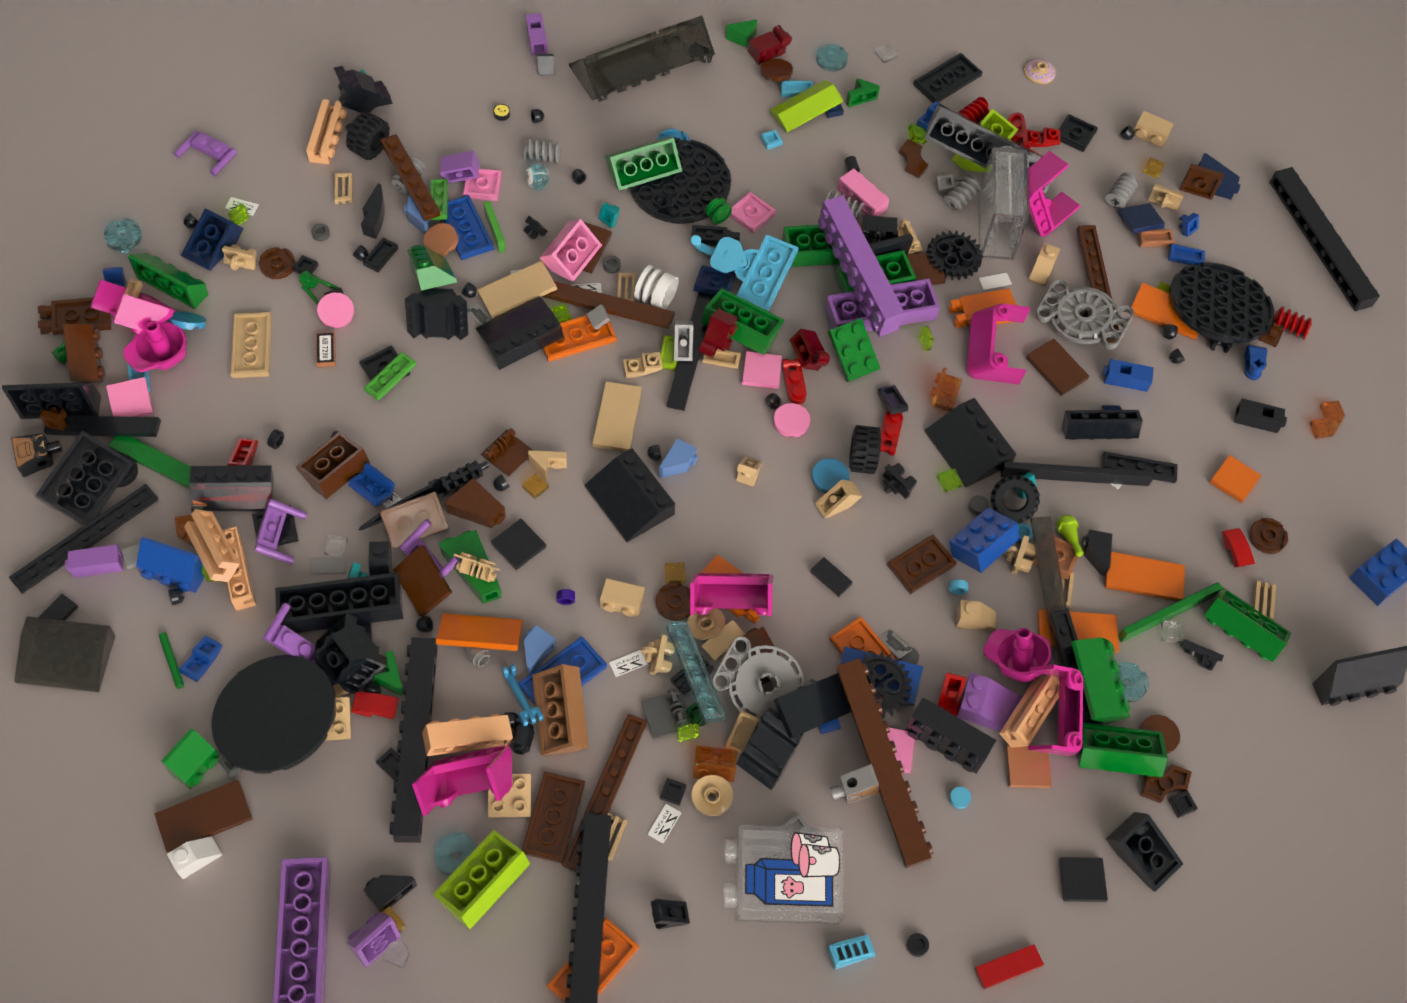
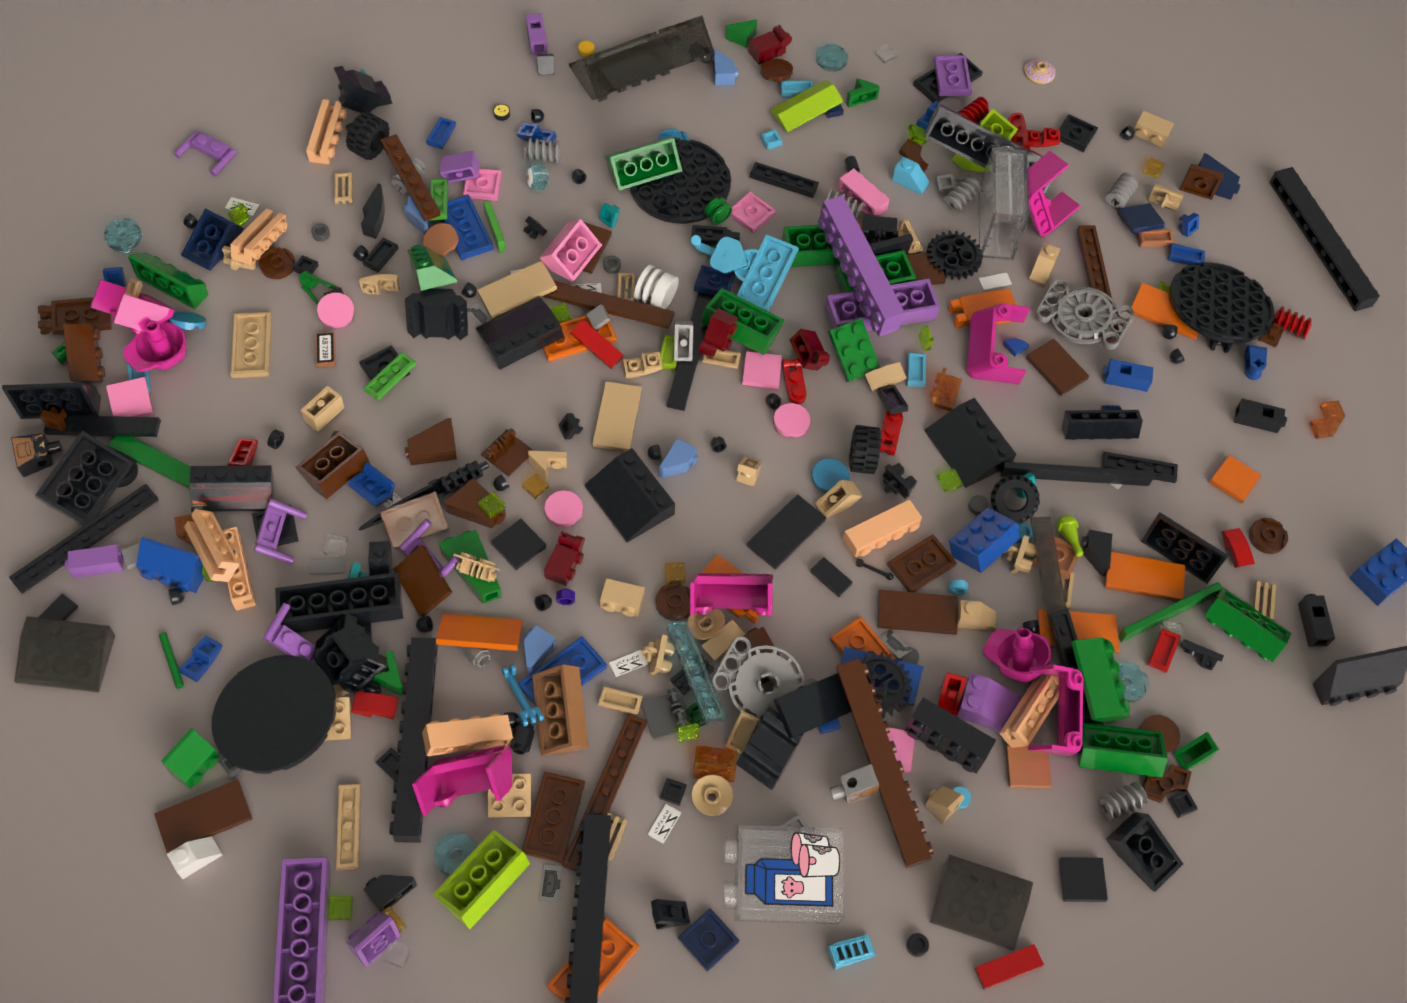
none -> light nougat brick [231,208,287,265]
none -> tan brick [300,386,344,432]
none -> clear neon green tile [328,896,353,920]
none -> tan tile [336,784,361,871]
none -> tan slope [359,274,400,295]
none -> reddish brown slope [405,418,457,465]
none -> blue plate [426,117,456,149]
none -> clear neon green tile [478,492,506,519]
none -> blue slope [517,122,557,145]
none -> black hinge [535,594,552,611]
none -> sticker [539,864,563,903]
none -> bright pink tile [544,490,583,527]
none -> dark red hinge [544,531,585,586]
none -> black tile [558,413,583,439]
none -> red tile [570,320,623,369]
none -> yellow tile [578,41,595,57]
none -> tan tile [598,686,643,715]
none -> dark blue tile [678,908,740,972]
none -> black hinge [710,436,727,453]
none -> medium blue slope [712,49,738,85]
none -> black tile [747,494,827,570]
none -> black tile [749,162,819,198]
none -> light nougat brick [842,499,922,558]
none -> black hinge [856,559,894,580]
none -> tan slope [865,362,907,392]
none -> reddish brown tile [878,589,958,635]
none -> medium azure slope [892,157,930,195]
none -> medium azure tile [907,353,926,388]
none -> tan slope [925,786,965,824]
none -> clear smoke slope [930,855,1033,950]
none -> medium lavender tile [933,55,972,96]
none -> blue tile [1003,338,1029,357]
none -> black hinge [1022,620,1039,634]
none -> light grey piece [1100,782,1148,821]
none -> black slope [1141,512,1229,584]
none -> red tile [1147,628,1181,673]
none -> green slope [1174,732,1220,770]
none -> black brick [1298,594,1335,647]

